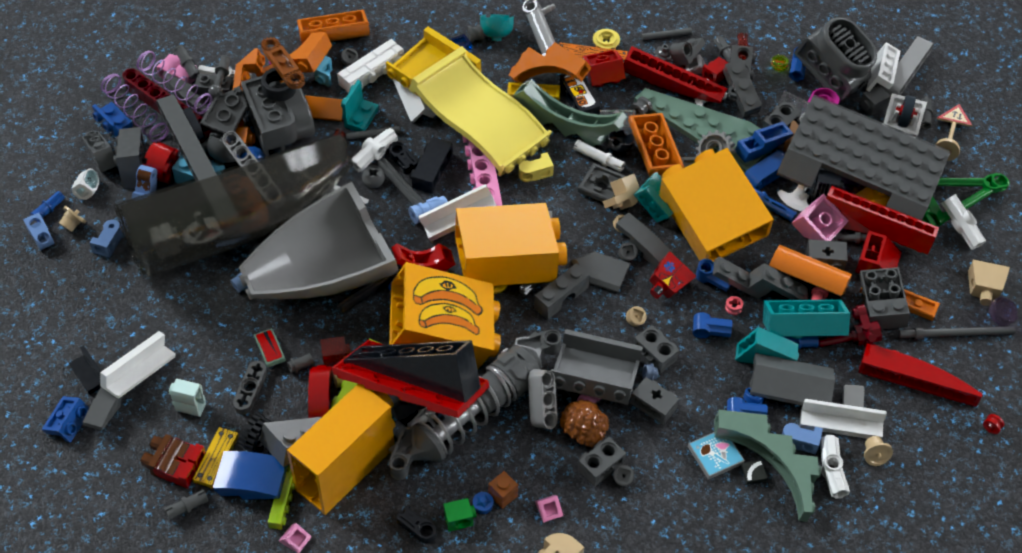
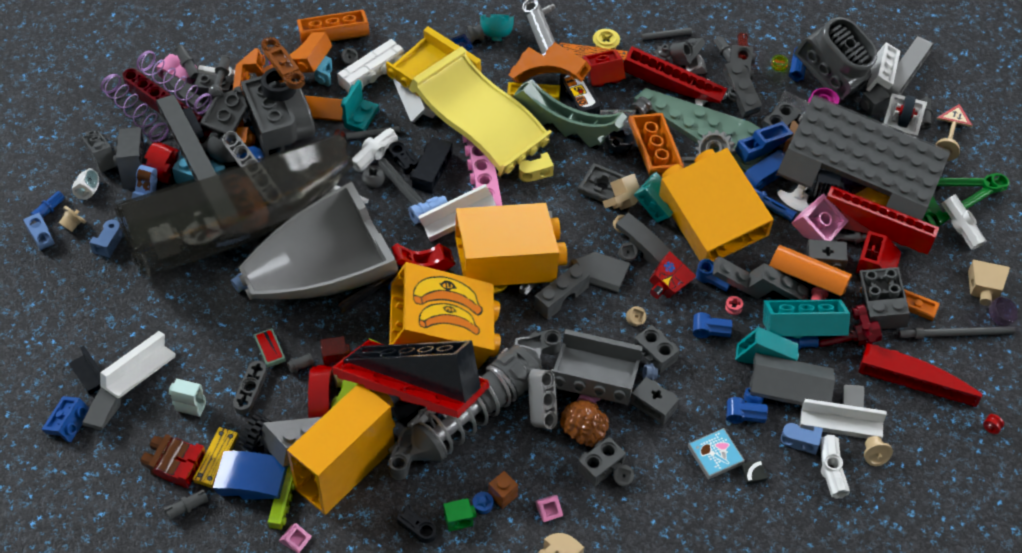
blue bracket [92,102,133,137] -> none
white pin [573,140,626,173] -> none
red brick [701,57,728,84] -> none
sand green arch [714,409,821,522] -> none

